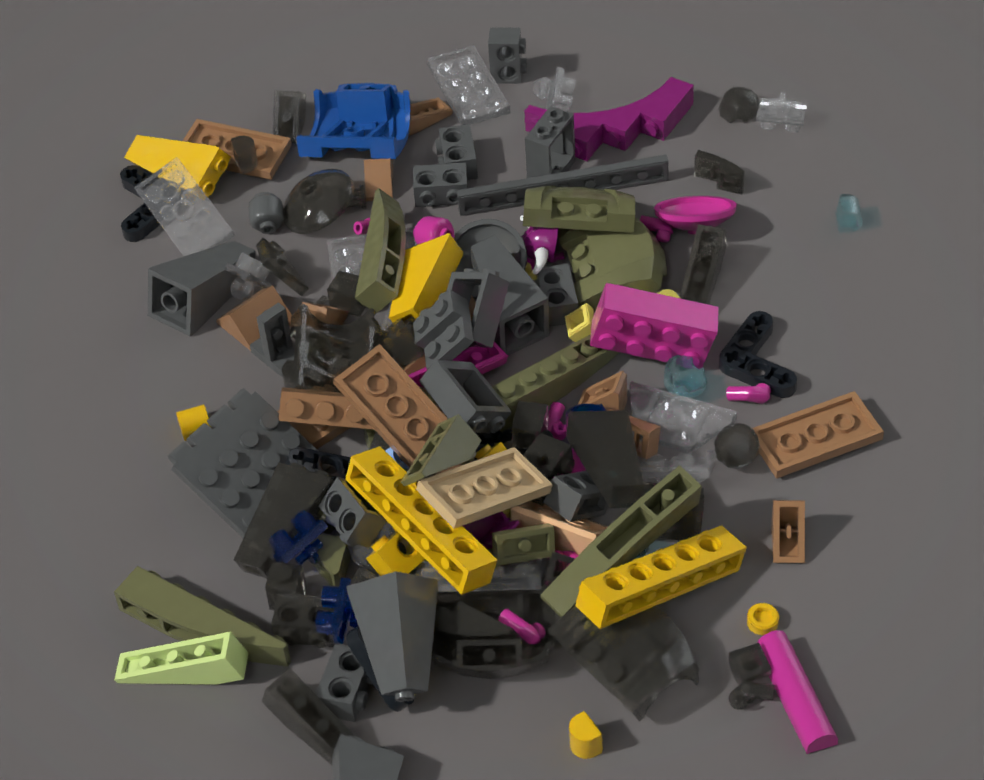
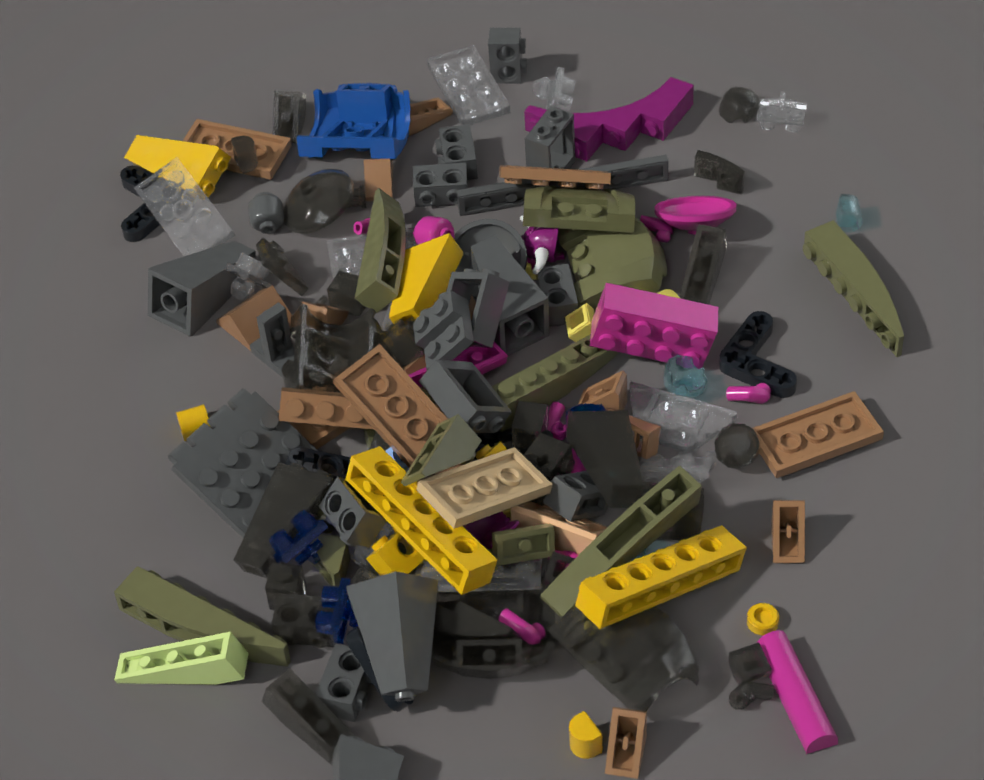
none -> medium nougat plate [499,165,611,189]
none -> medium nougat slope [605,707,647,779]
none -> olive slope [803,220,904,357]

